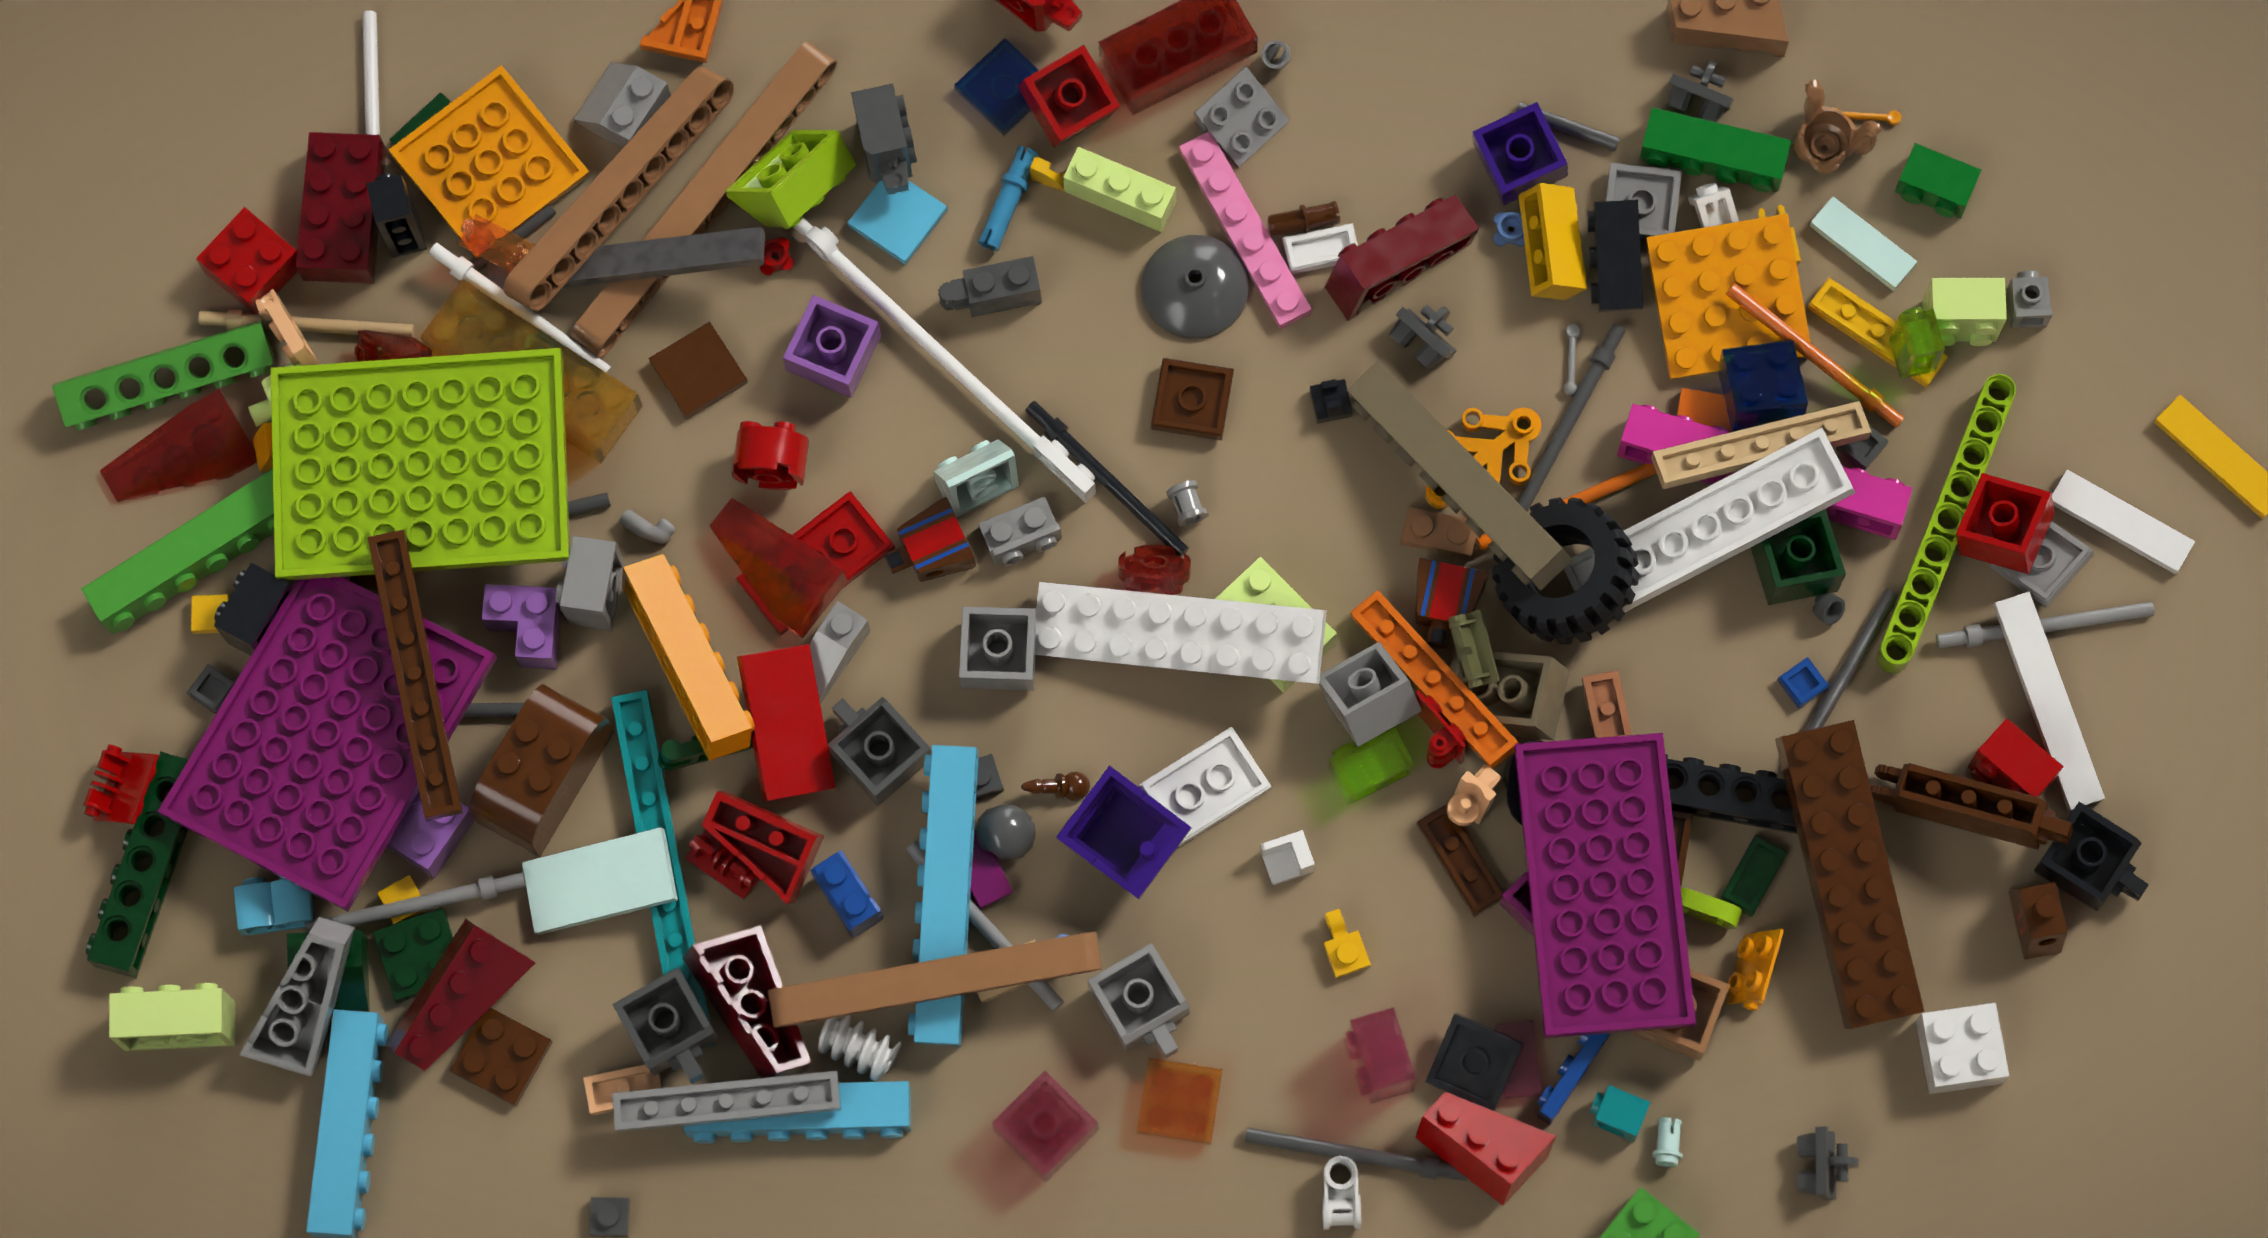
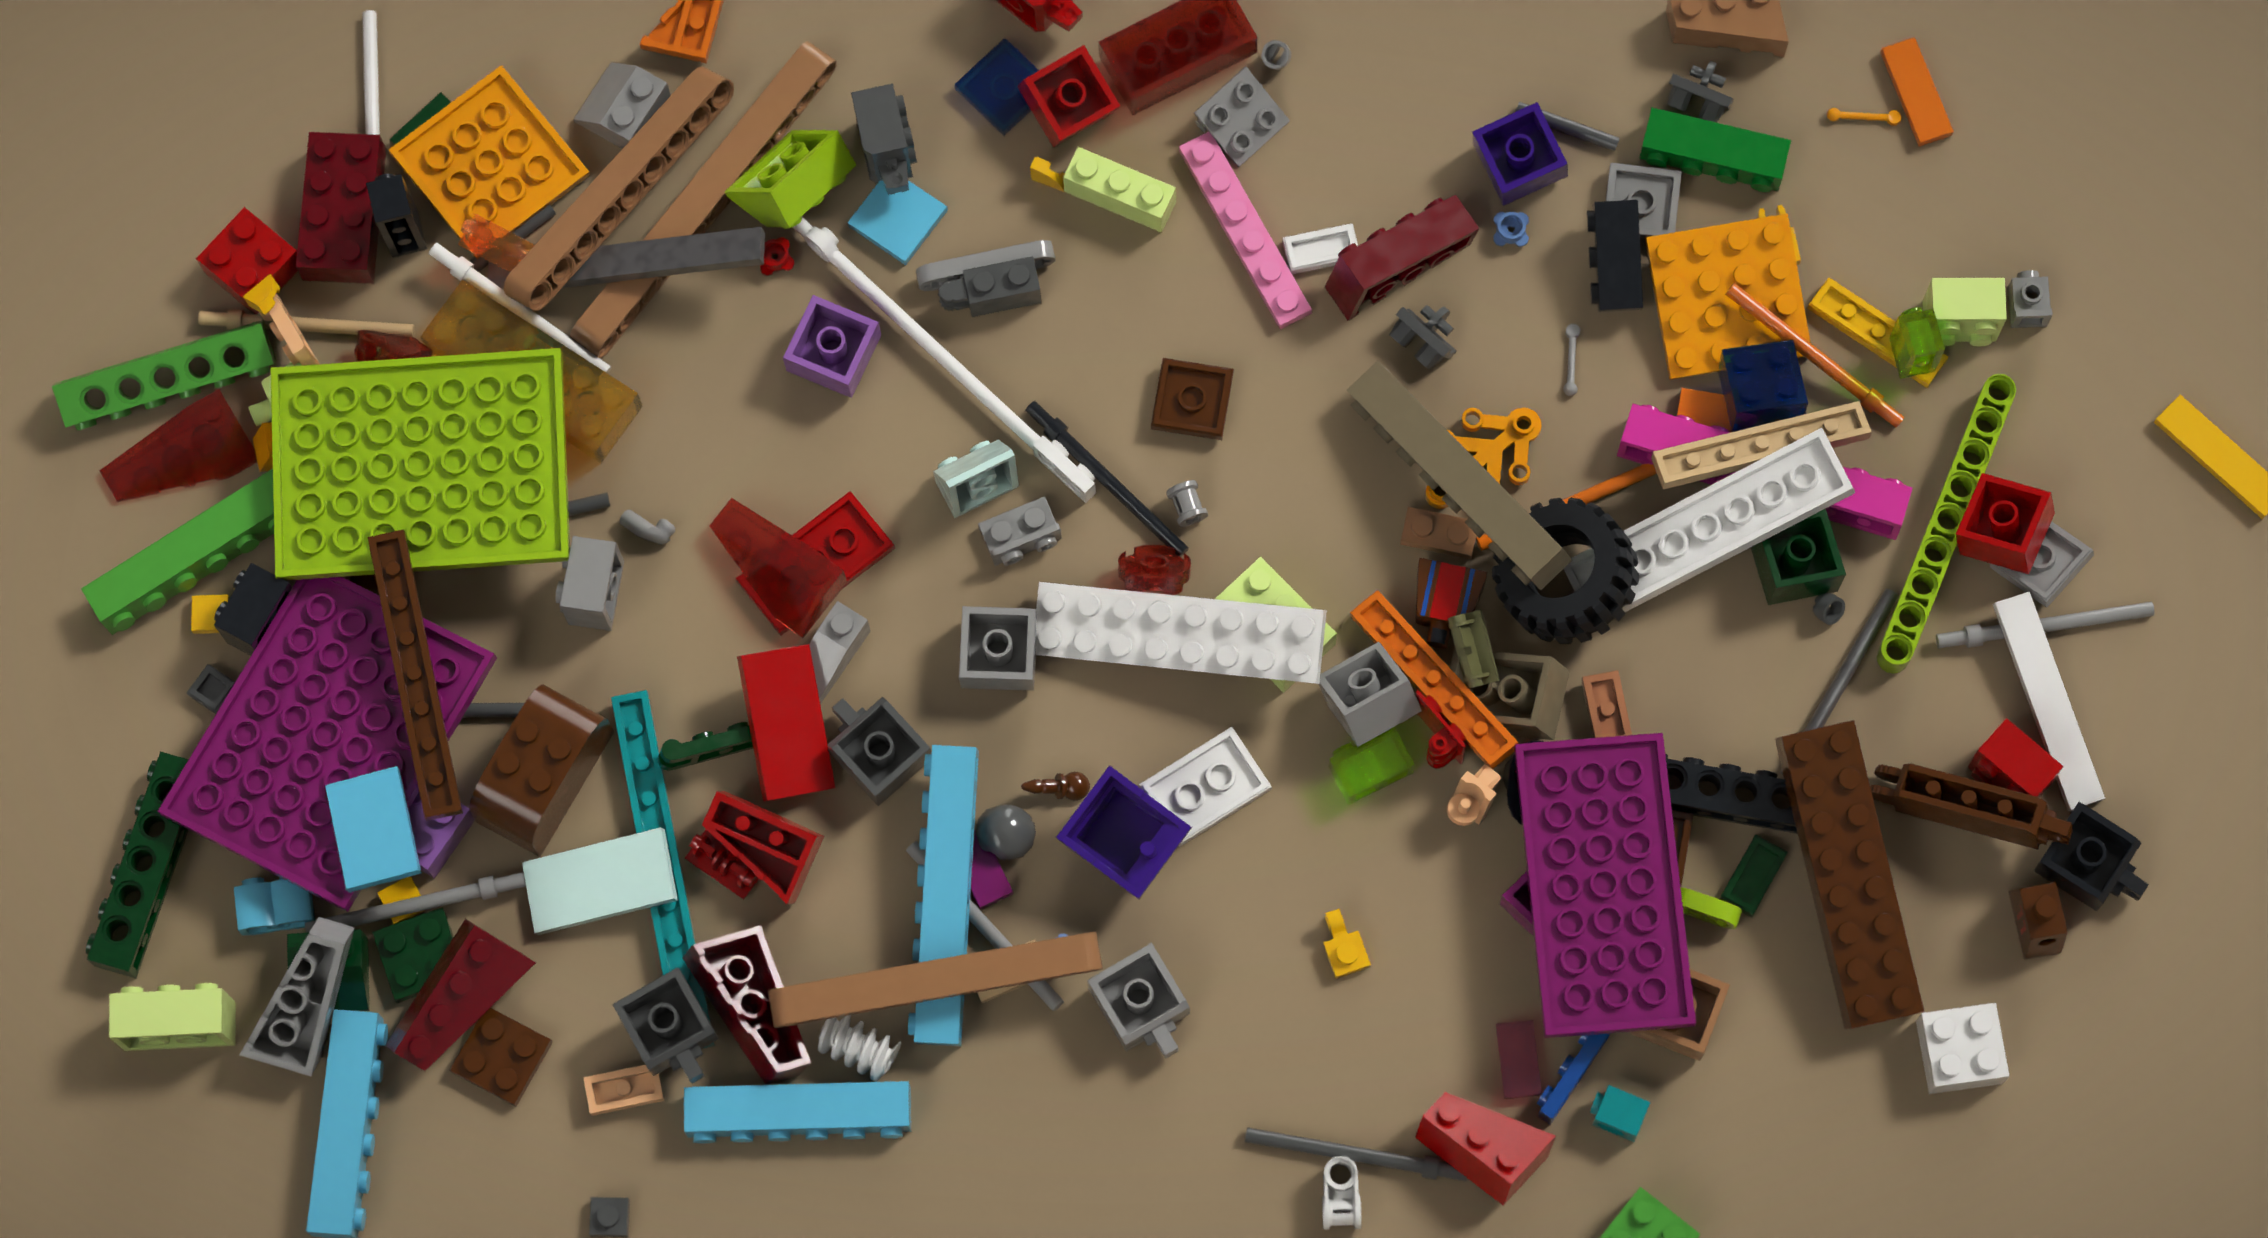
red hinge [83,744,159,824] -> none
medium lavender brick [482,584,562,669] -> none
light grey plate [612,1071,841,1133] -> none
light orange brick [622,554,755,761] -> none
reddish brown tile [648,321,748,419] -> none
red brick [732,421,809,490] -> none
blue brick [810,850,884,938] -> none
torso [884,497,976,582] -> none
dark grey plate [976,754,1004,800] -> none
dark azure pin [978,146,1039,252] -> none
clear pink brick [992,1070,1099,1182] -> none
clear orange plate [1137,1058,1223,1145] -> none
dark grey dish [1142,235,1249,339] -> none
white panel [1260,830,1315,885] -> none
reddish brown axle [1267,201,1340,236] -> none
black tile [1310,379,1353,424] -> none
clear pink brick [1344,1007,1416,1104] -> none
reddish brown tile [1416,804,1504,917] -> none
black hinge [1425,1013,1524,1111] -> none
dark grey bar [1517,324,1626,512] -> none
yellow brick [1518,183,1587,300] -> none
light aqua pin [1652,1117,1682,1167] -> none
white bracket [1688,183,1739,228] -> none
light orange hinge [1725,929,1784,1011] -> none
blue tile [1777,657,1829,709] -> none
medium nougat hair [1793,79,1881,174] -> none
dark grey hips [1797,1127,1859,1200] -> none
light aqua tile [1809,197,1918,291] -> none
dark grey plate [1836,427,1889,471] -> none
green brick [1895,143,1981,219] -> none
white tile [2052,469,2195,575] -> none
none -> yellow tile [243,274,280,315]
none -> medium azure tile [325,766,421,893]
none -> light grey beam [916,240,1056,291]
none -> orange tile [1880,37,1954,147]

